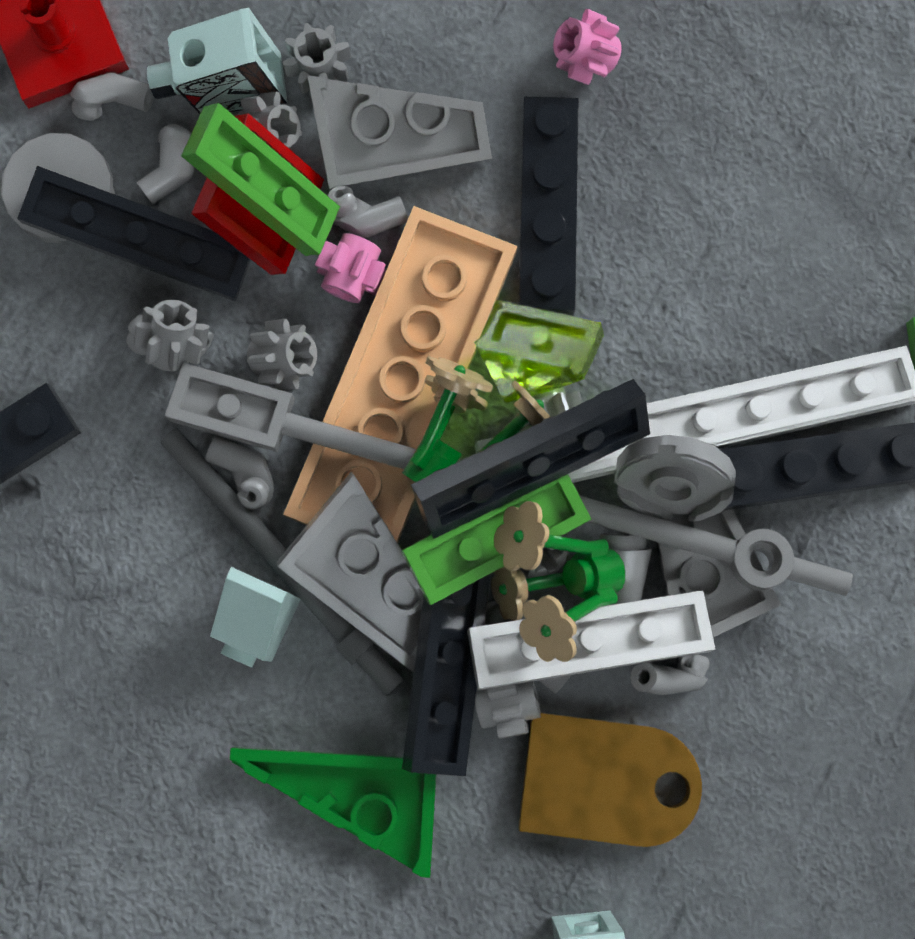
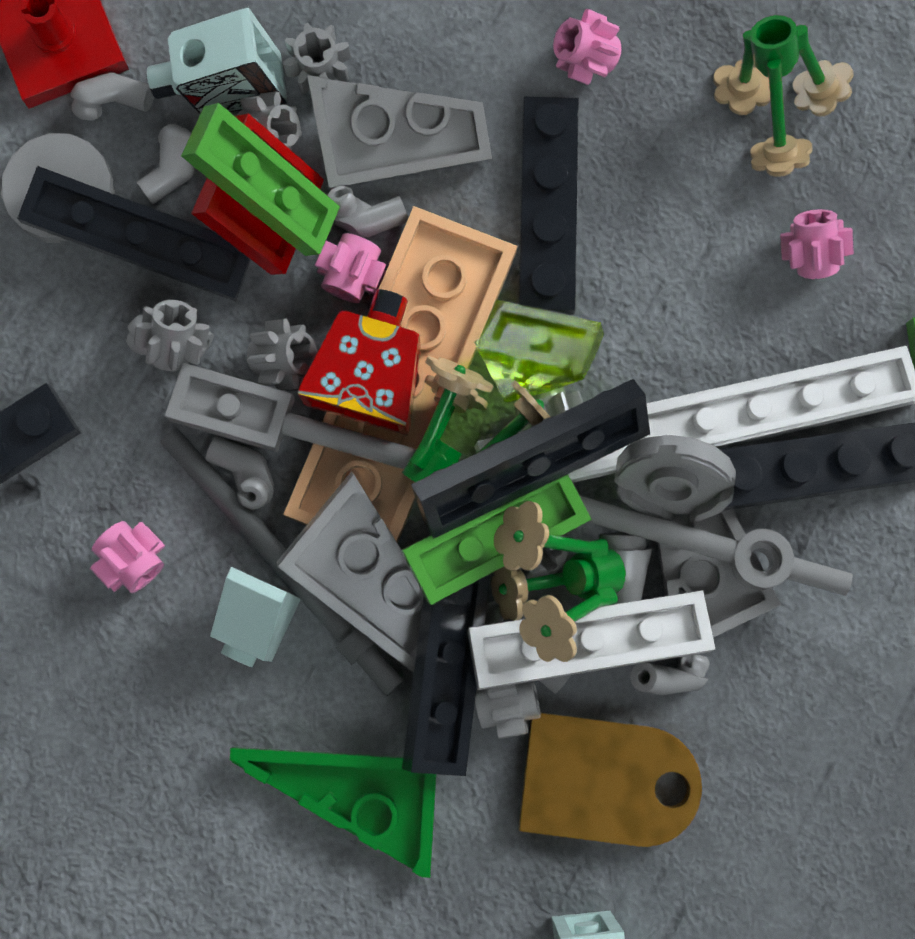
none -> bright pink gear [90,521,165,593]
none -> red torso [297,289,421,436]
none -> plant [713,15,853,177]
none -> bright pink gear [780,209,854,279]

